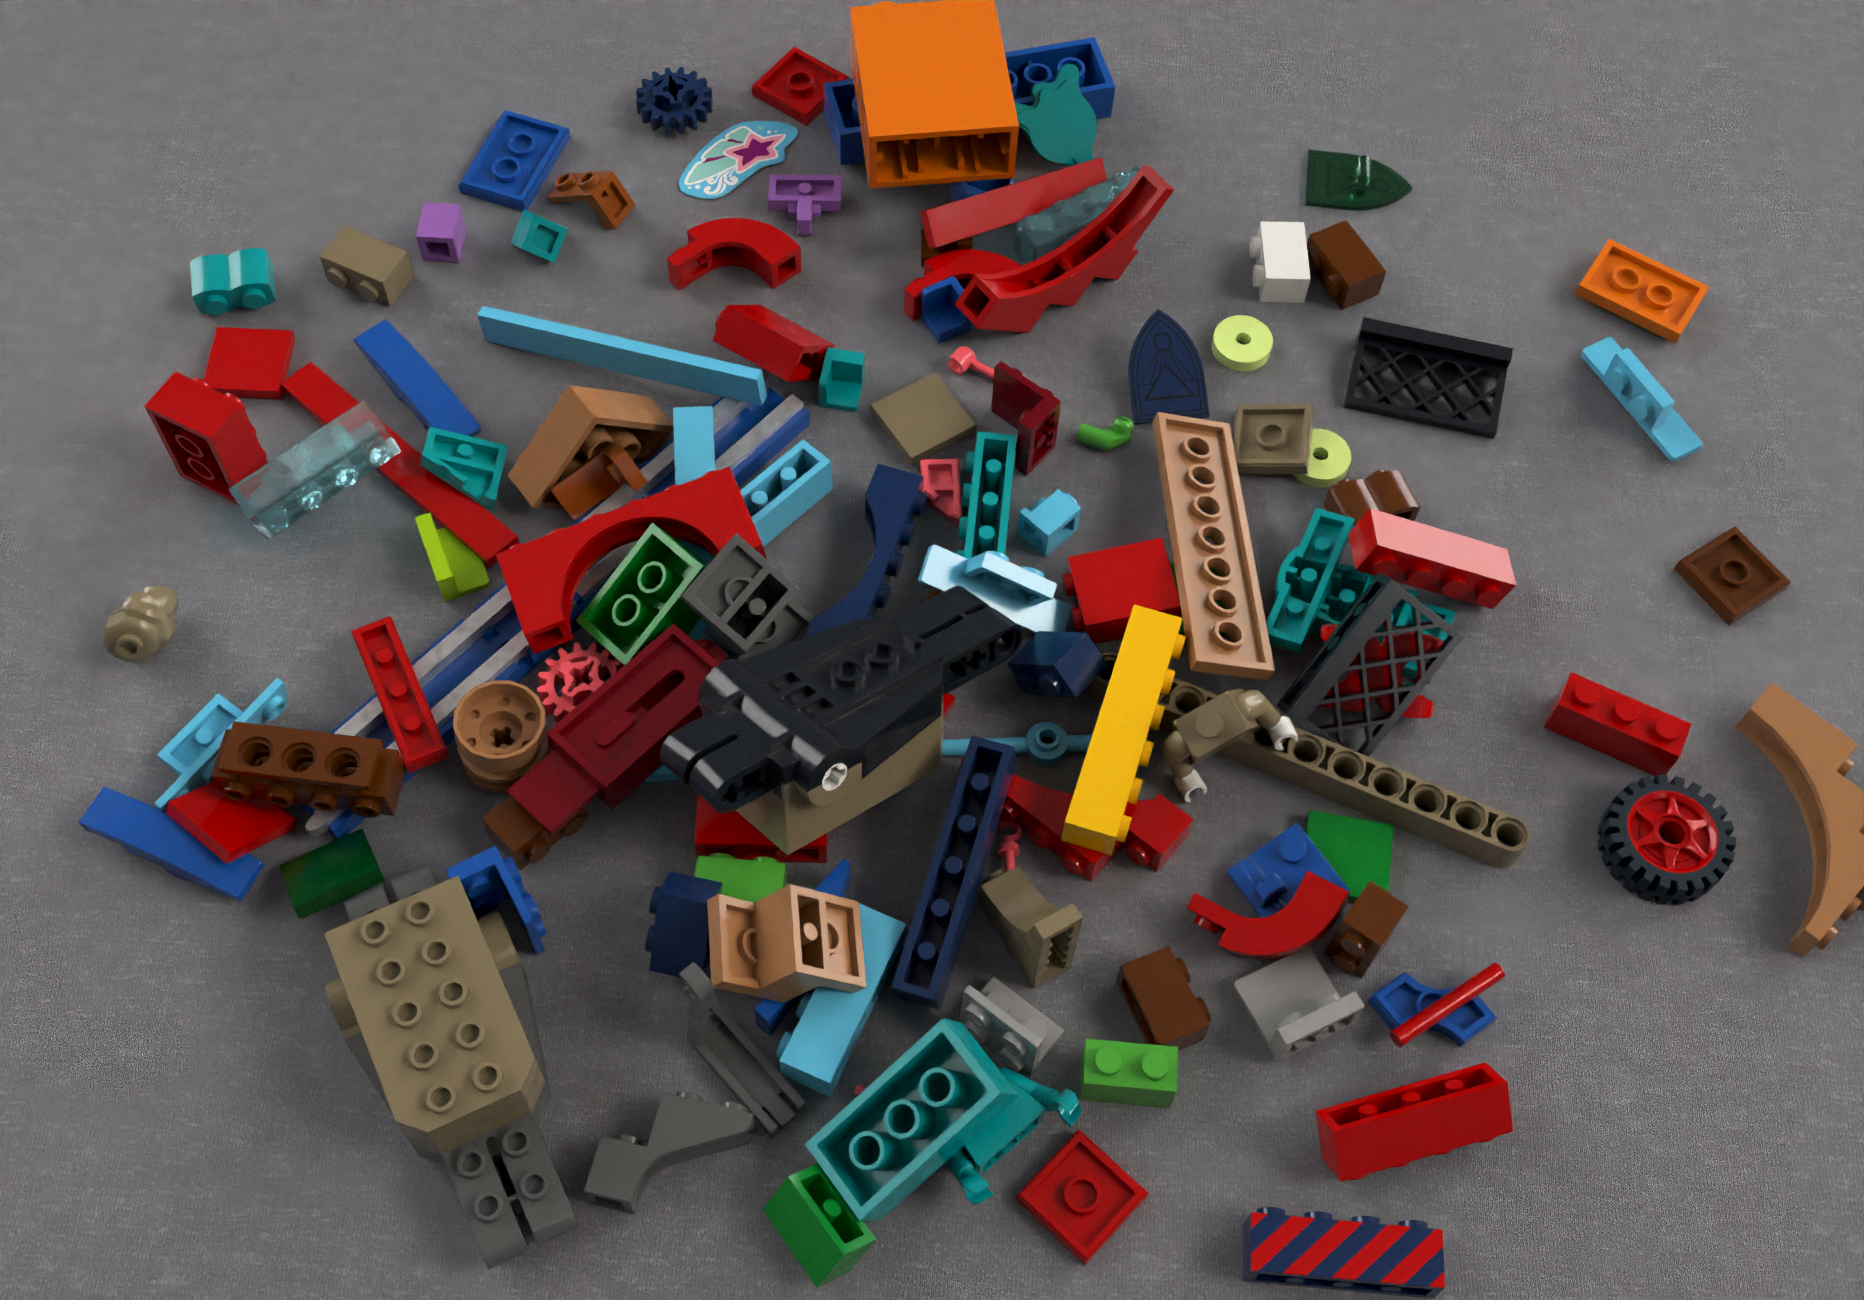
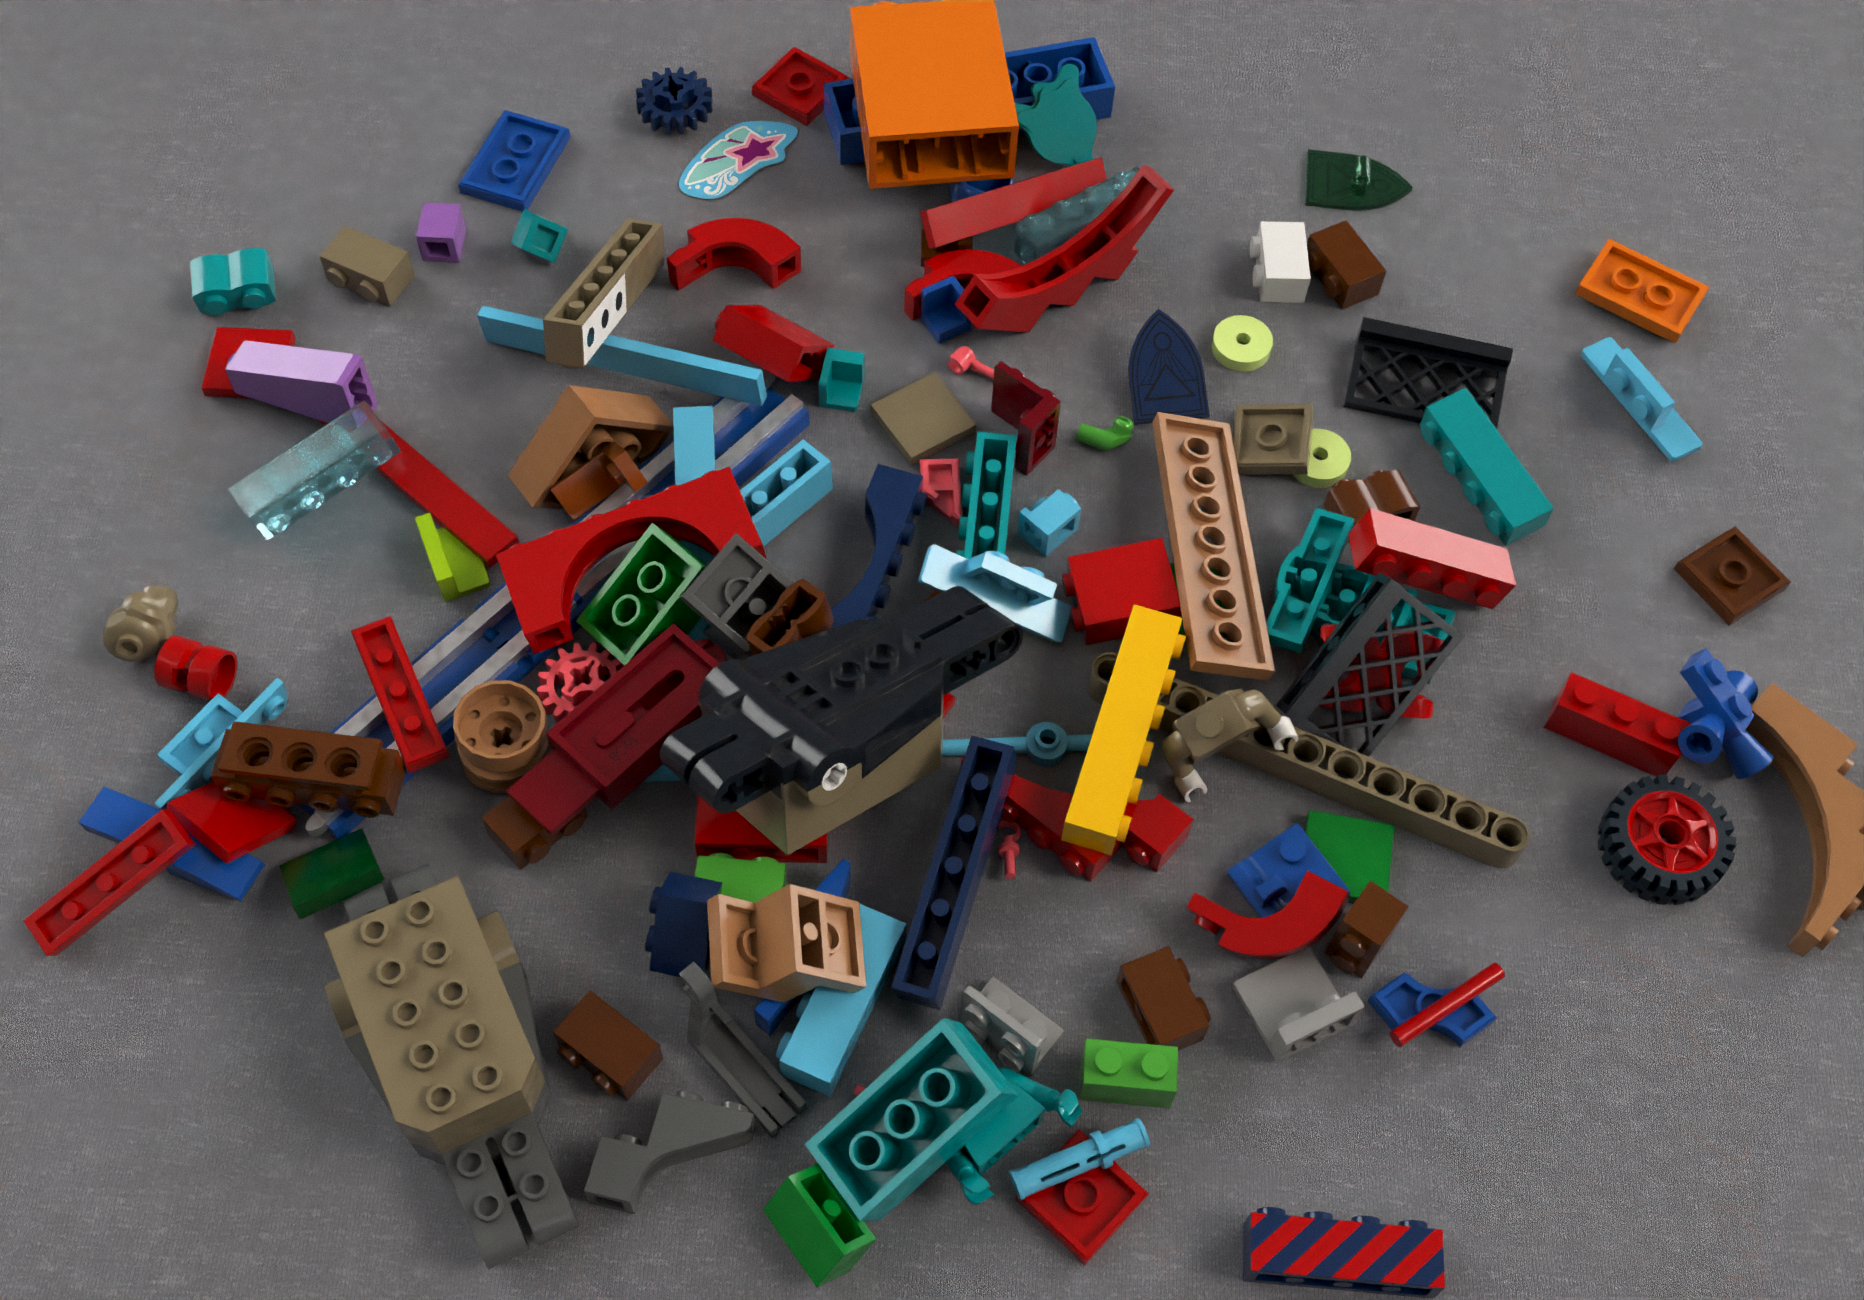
red brick [144,371,273,508] -> none
blue slope [353,319,481,437] -> none
teal wing [420,426,508,510] -> none
blue bracket [445,845,547,955] -> none
dark orange bracket [547,170,635,229] -> none
medium lavender hinge [768,174,841,236] -> none
dark tan arch [979,865,1083,989] -> none
dark blue brick [1007,631,1108,698] -> none
red brick [1315,1062,1513,1182] -> none
none -> red plate [23,809,195,956]
none -> red wheel [154,635,237,701]
none -> medium lavender slope [225,340,378,433]
none -> dark tan brick [543,218,664,369]
none -> reddish brown brick [553,990,663,1101]
none -> reddish brown brick [746,579,834,655]
none -> medium azure pin [1009,1118,1150,1200]
none -> teal brick [1420,387,1554,546]
none -> blue brick [1677,648,1774,779]

